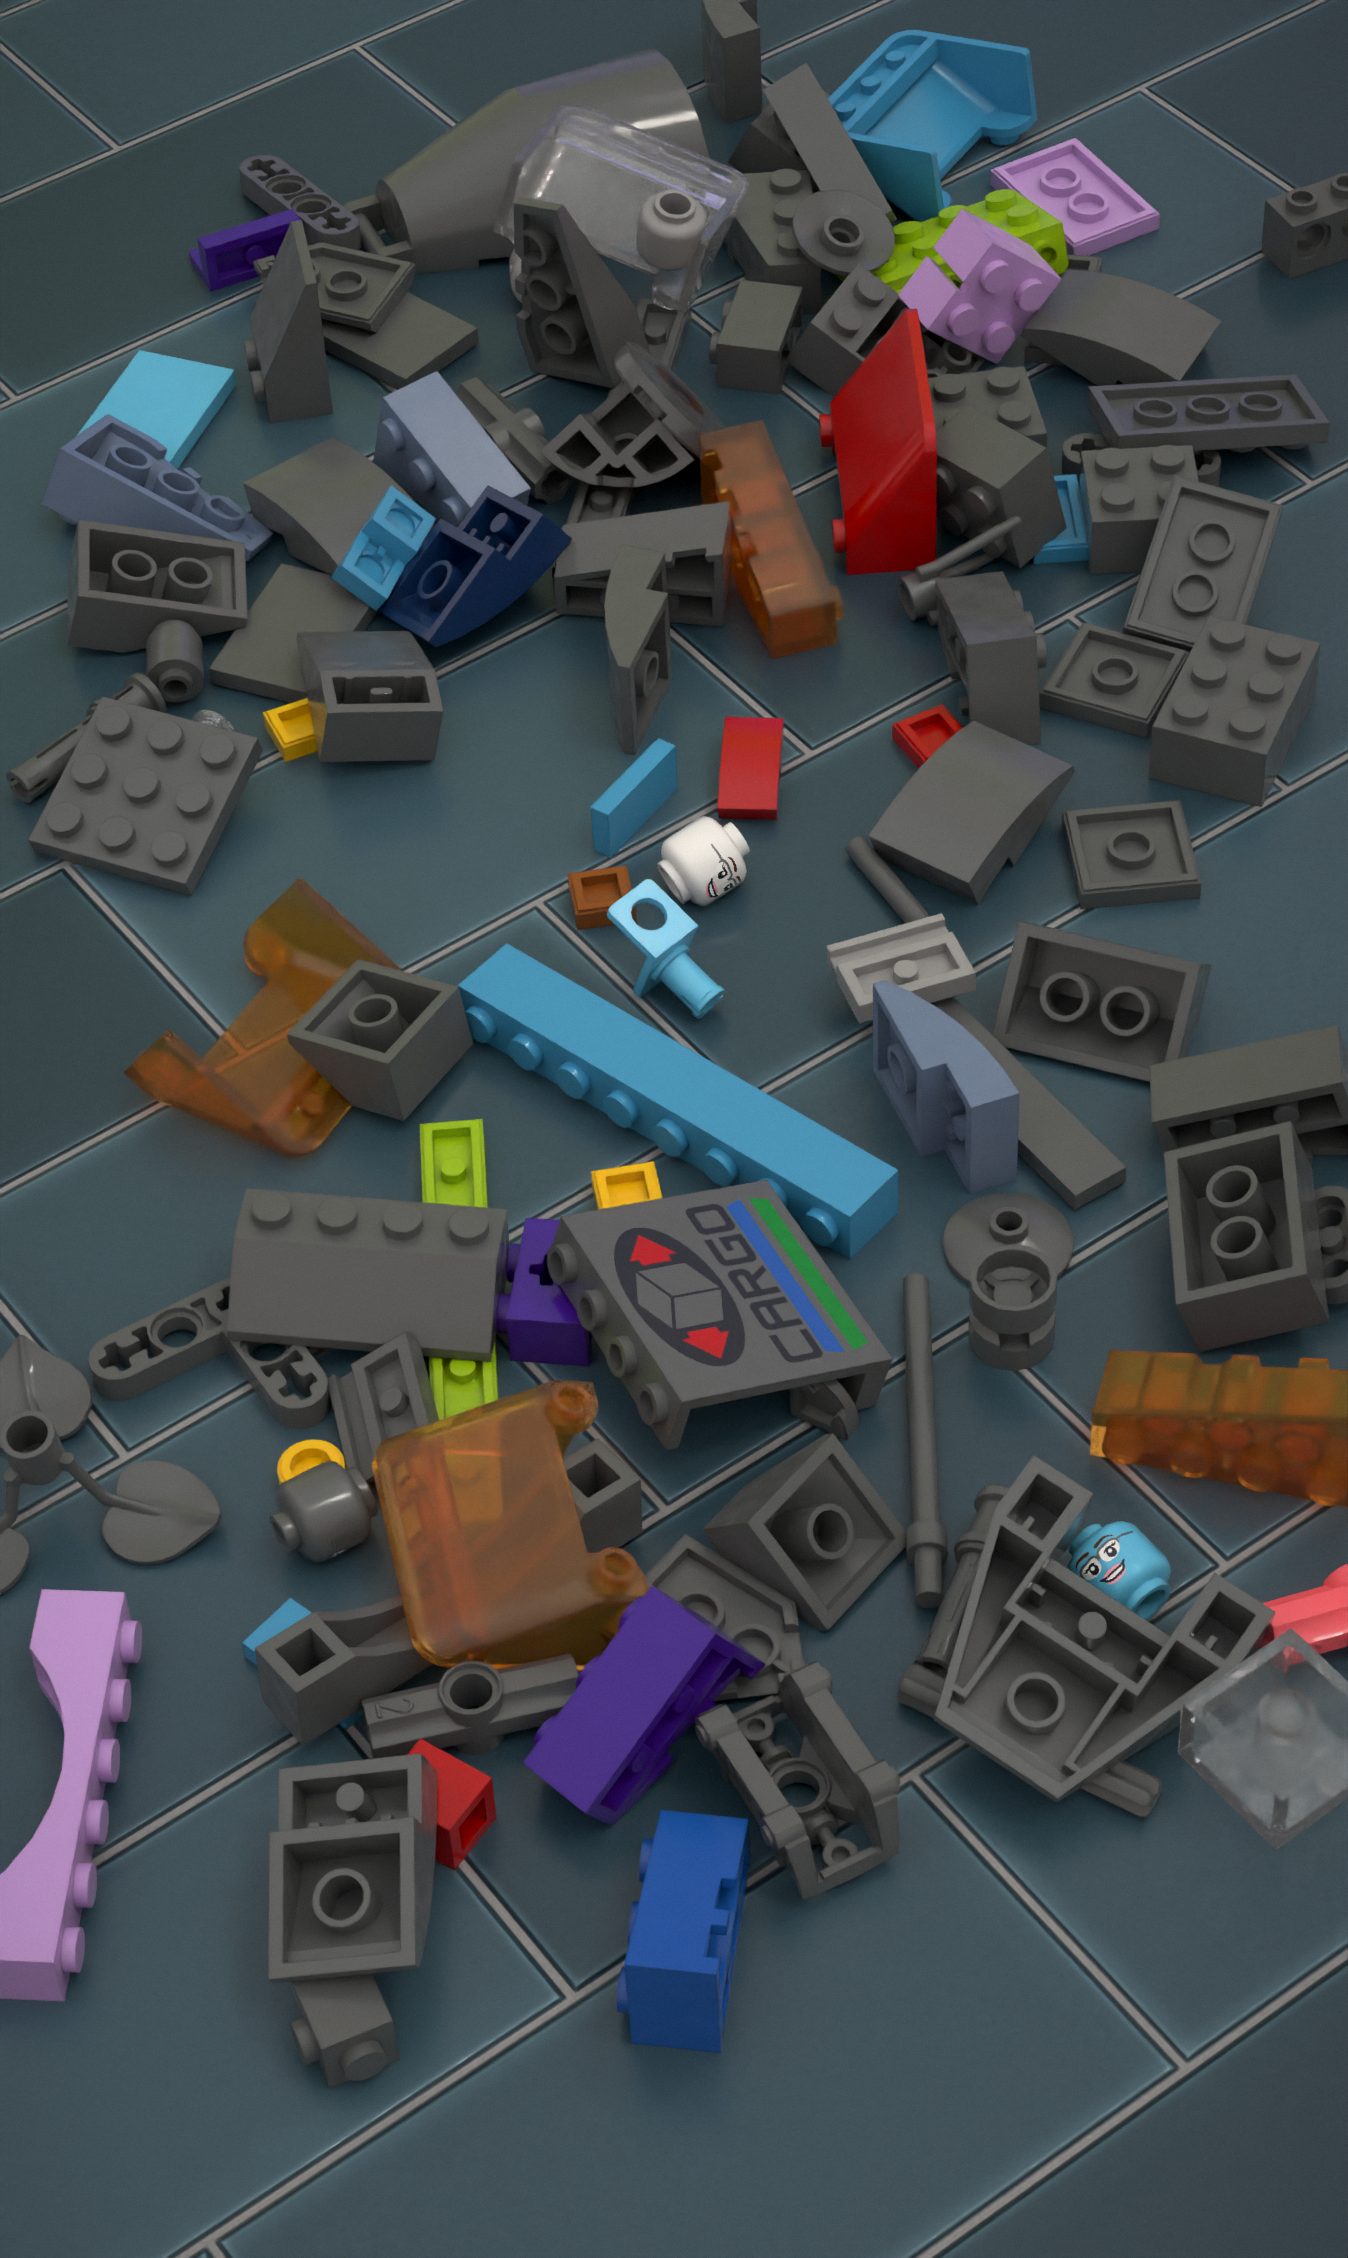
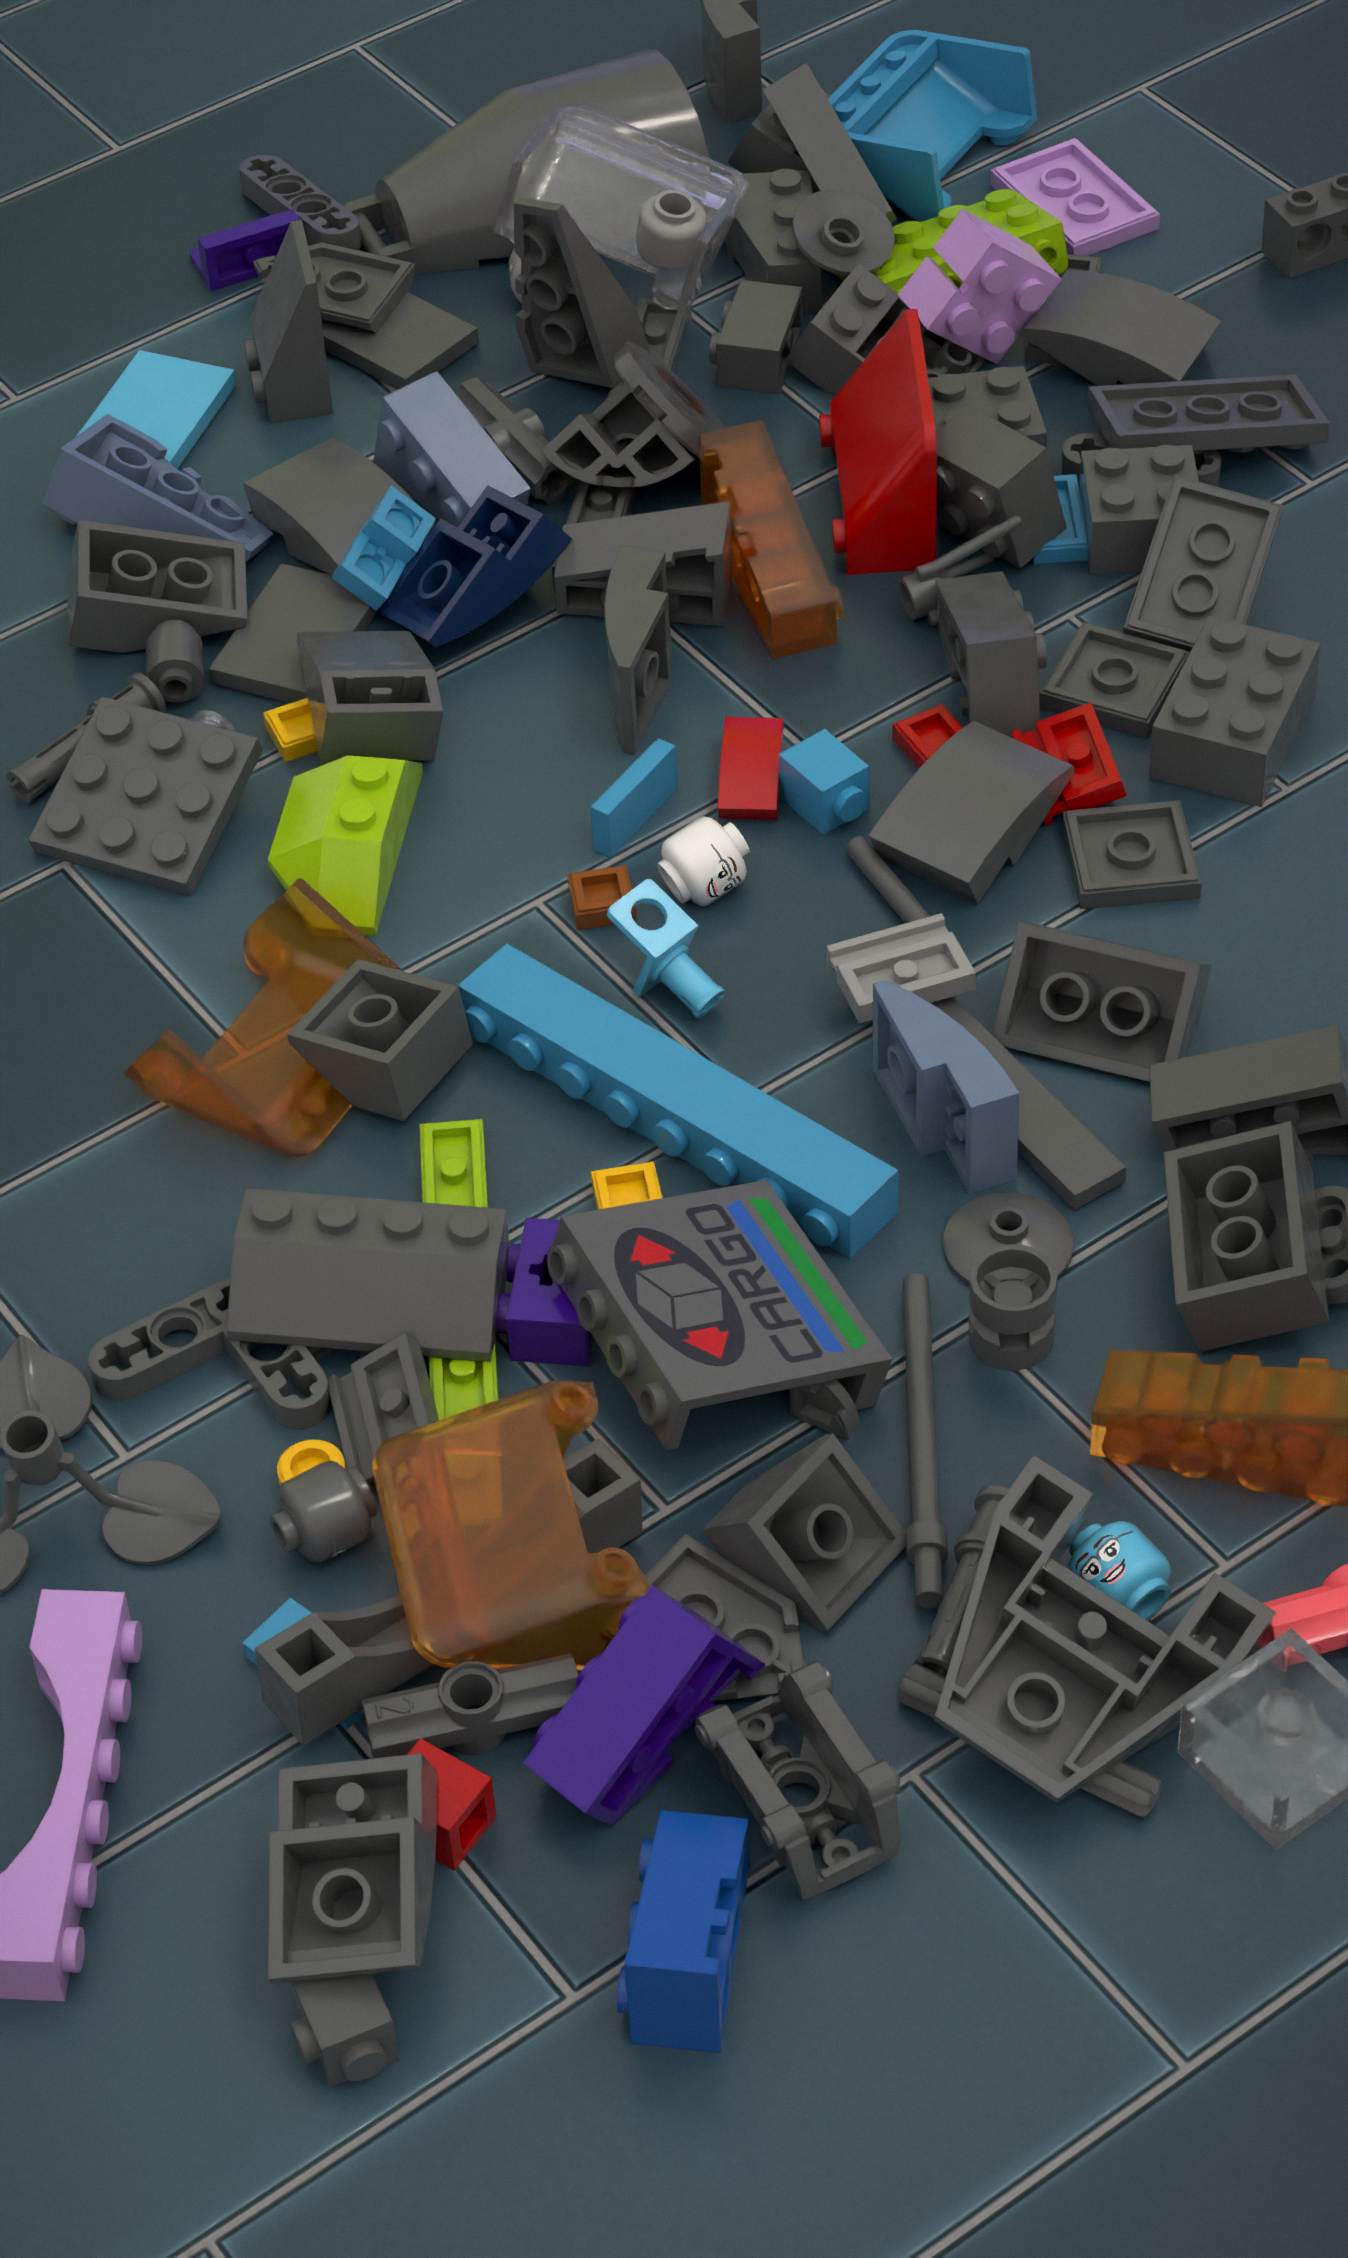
none -> lime wedge [268,755,423,936]
none -> dark azure brick [778,729,870,835]
none -> red plate [1011,702,1127,826]

